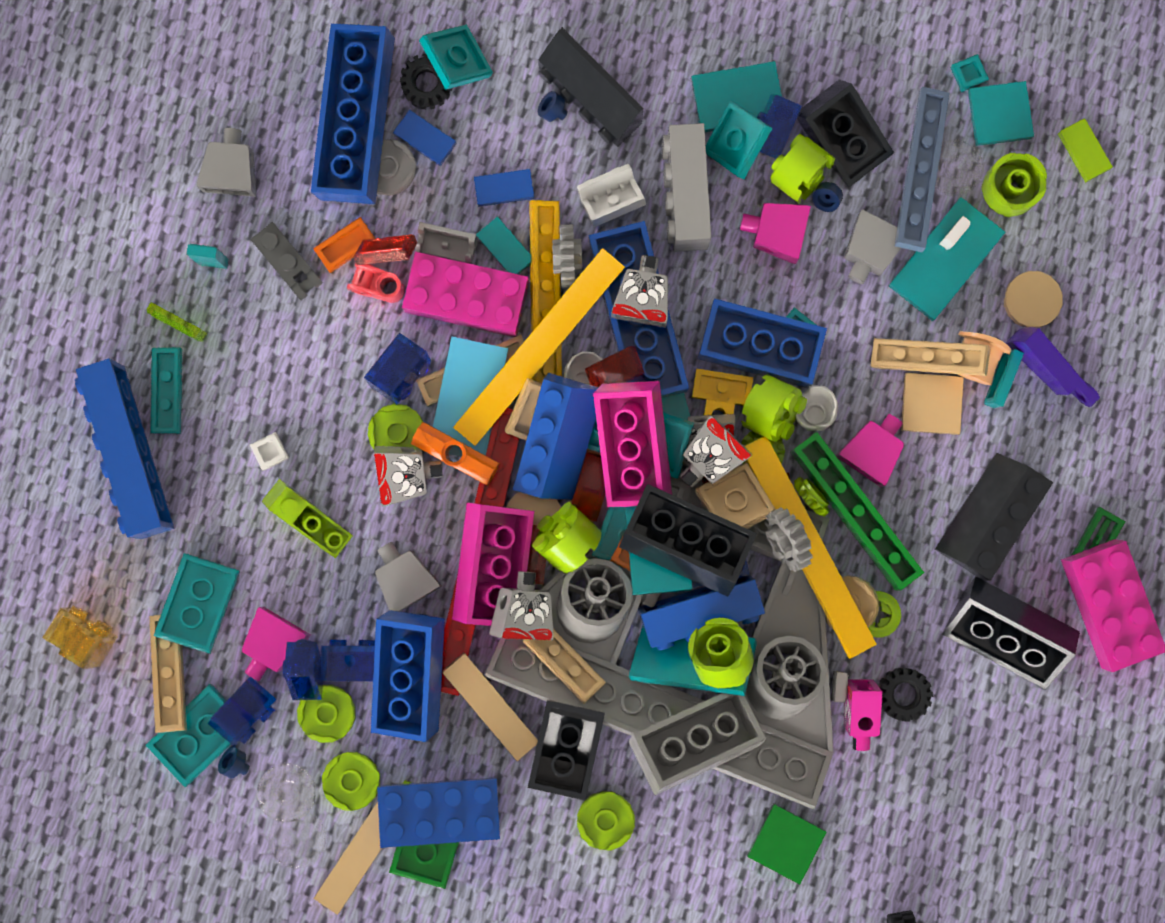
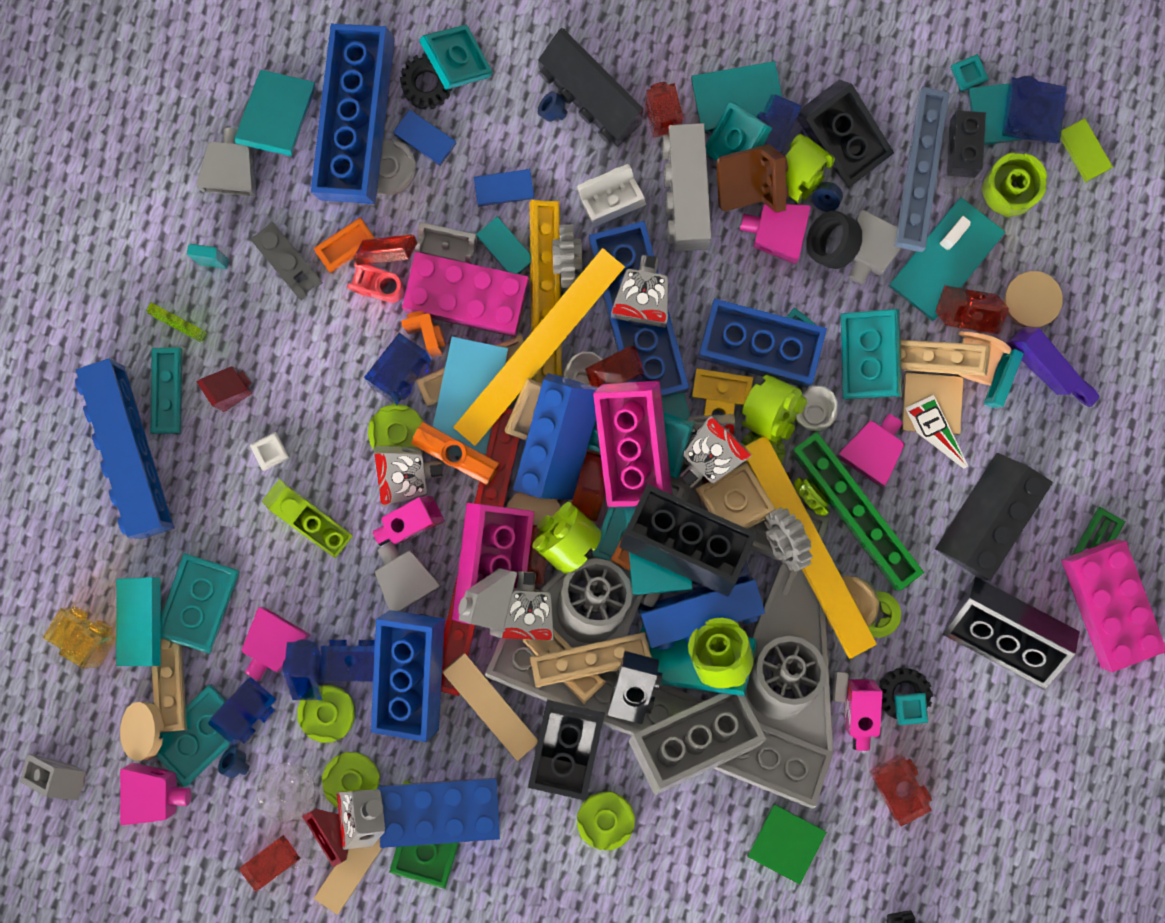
none -> light grey slope [20,754,86,801]
none -> teal tile [116,577,161,666]
none -> tan tile [120,702,164,761]
none -> dark pink torso [120,763,191,825]
none -> dark red slope [196,366,253,412]
none -> teal tile [235,70,316,156]
none -> clear red tile [238,834,301,893]
none -> dark red slope [303,808,349,867]
none -> light grey torso [336,789,385,850]
none -> dark pink torso [373,496,445,546]
none -> orange bracket [401,311,446,357]
none -> light grey slope [459,568,517,631]
none -> tan tile [530,632,651,688]
none -> brick [608,651,663,724]
none -> clear red brick [645,82,683,138]
none -> reddish brown bracket [717,144,789,213]
none -> black tyre [806,210,862,269]
none -> teal tile [841,309,902,400]
none -> clear red brick [869,755,932,827]
none -> teal tile [894,693,928,725]
none -> sticker [905,395,968,469]
none -> clear red brick [935,285,1009,334]
none -> black brick [947,110,986,178]
none -> clear blue slope [1002,76,1067,144]

